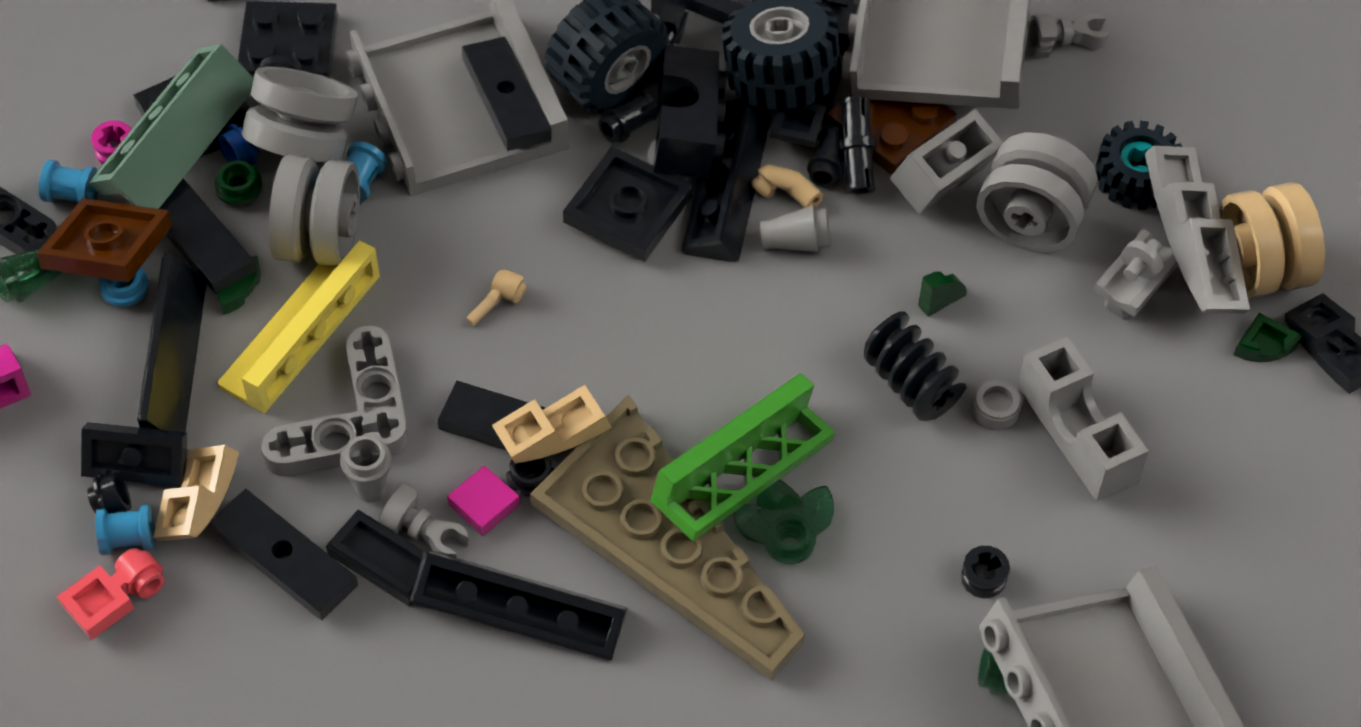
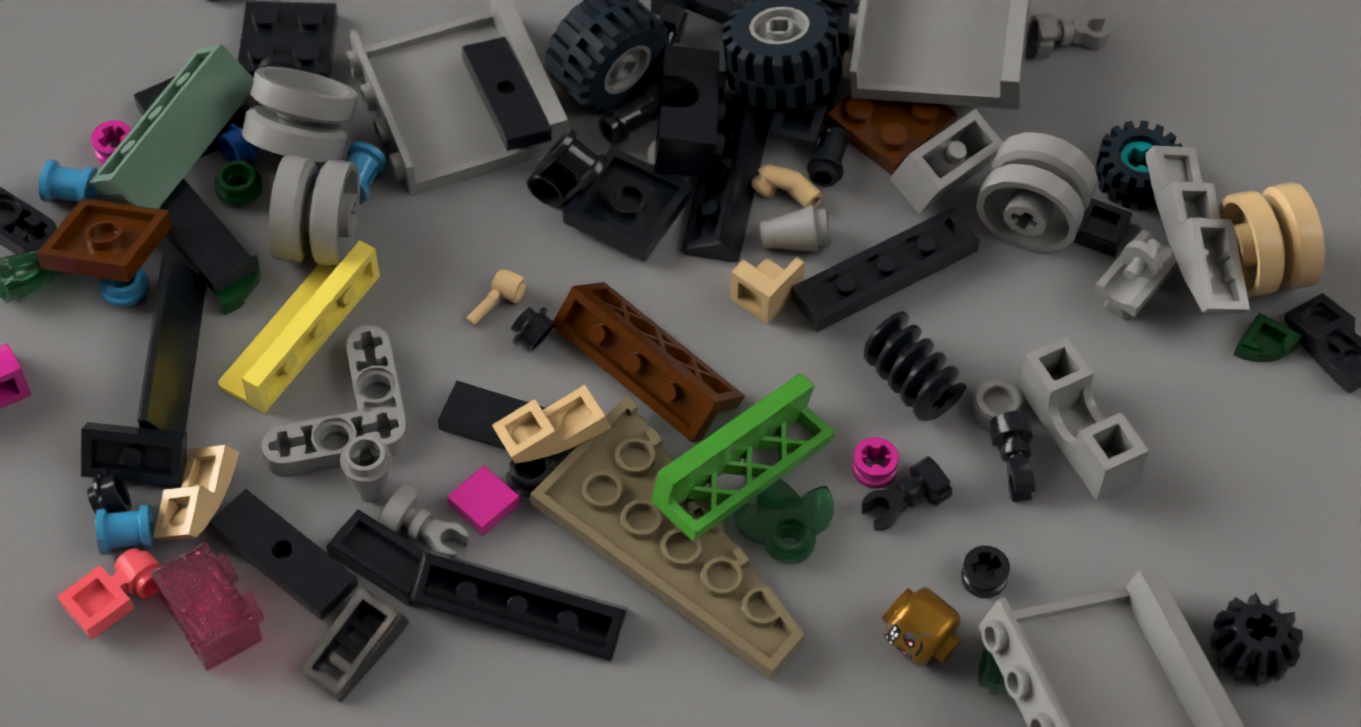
black pin [839,96,877,195] -> none
dark green tile [918,271,967,317] -> none
none -> clear pink brick [151,543,265,671]
none -> black slope [298,585,409,703]
none -> black plate [511,307,556,352]
none -> black piece [527,128,608,207]
none -> reddish brown fence [554,282,745,442]
none -> tan panel [730,257,806,325]
none -> black plate [791,207,980,332]
none -> dark pink bush [852,437,899,489]
none -> black piece [862,456,953,531]
none -> pearl gold head [882,587,962,666]
none -> black piece [990,411,1036,502]
none -> black tile [1073,198,1132,257]
none -> black gear [1210,593,1303,687]

